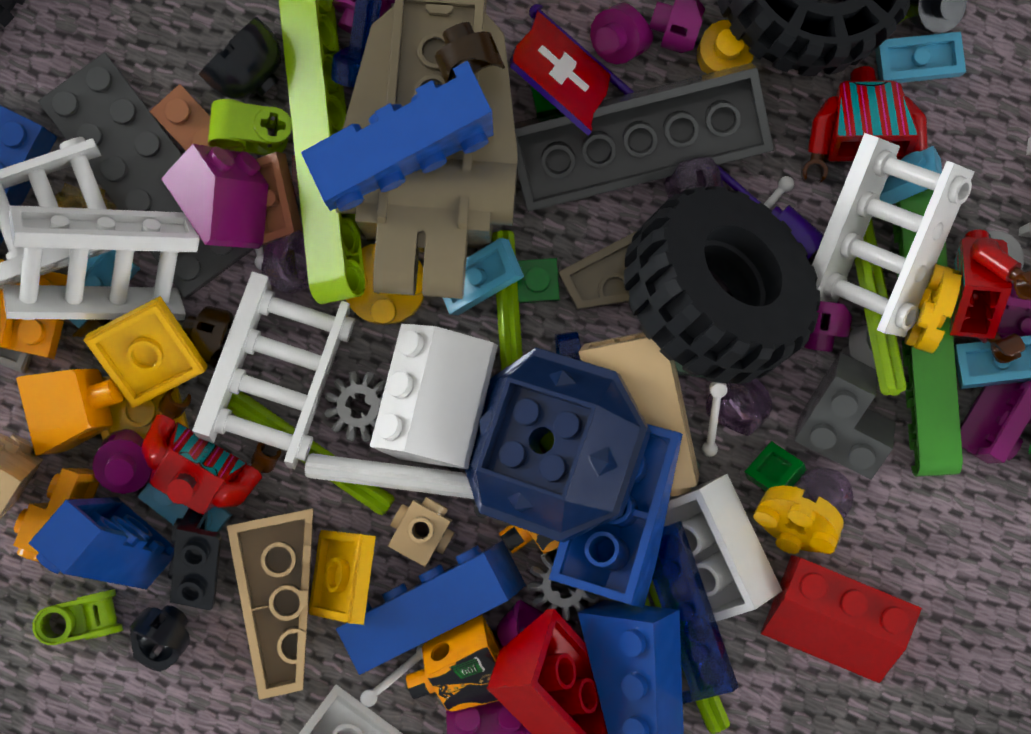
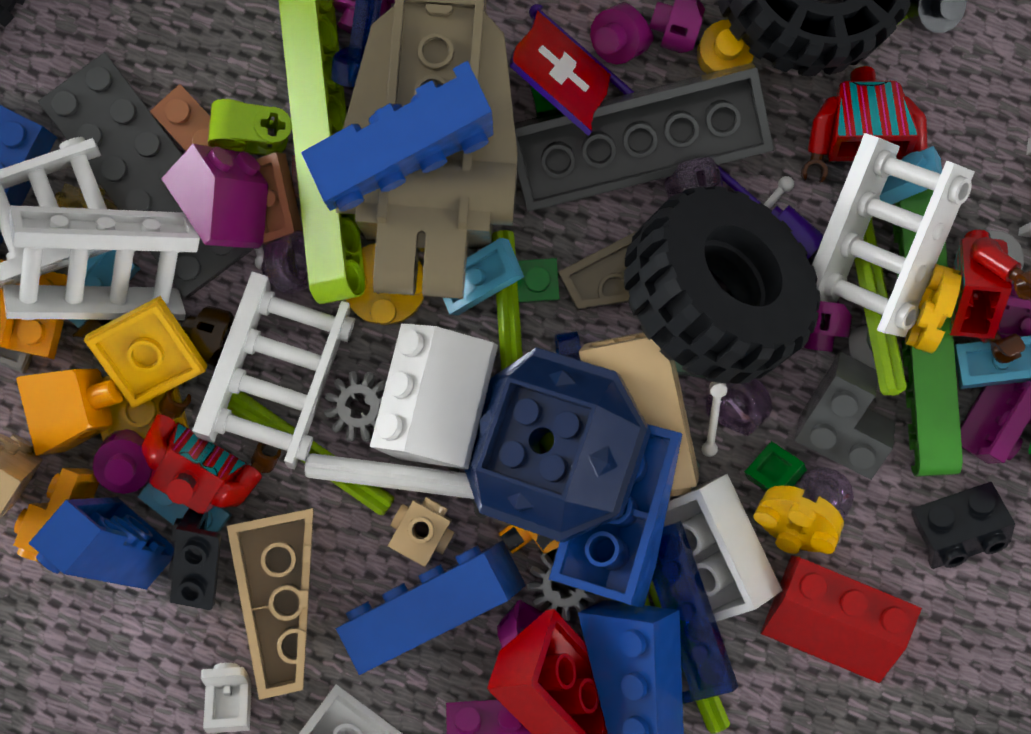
lime piece [32,589,124,645] -> none
black piece [130,605,191,672] -> none
black cylinder [199,17,281,99] -> none
yellow tile [308,530,376,625] -> none
white hinge [360,643,424,707] -> none
torso [406,614,501,712] -> none
dark brown piece [435,22,505,83] -> none
medium azure plate [875,31,966,83] -> none
none -> white bracket [201,663,251,733]
none -> black bracket [911,481,1015,569]

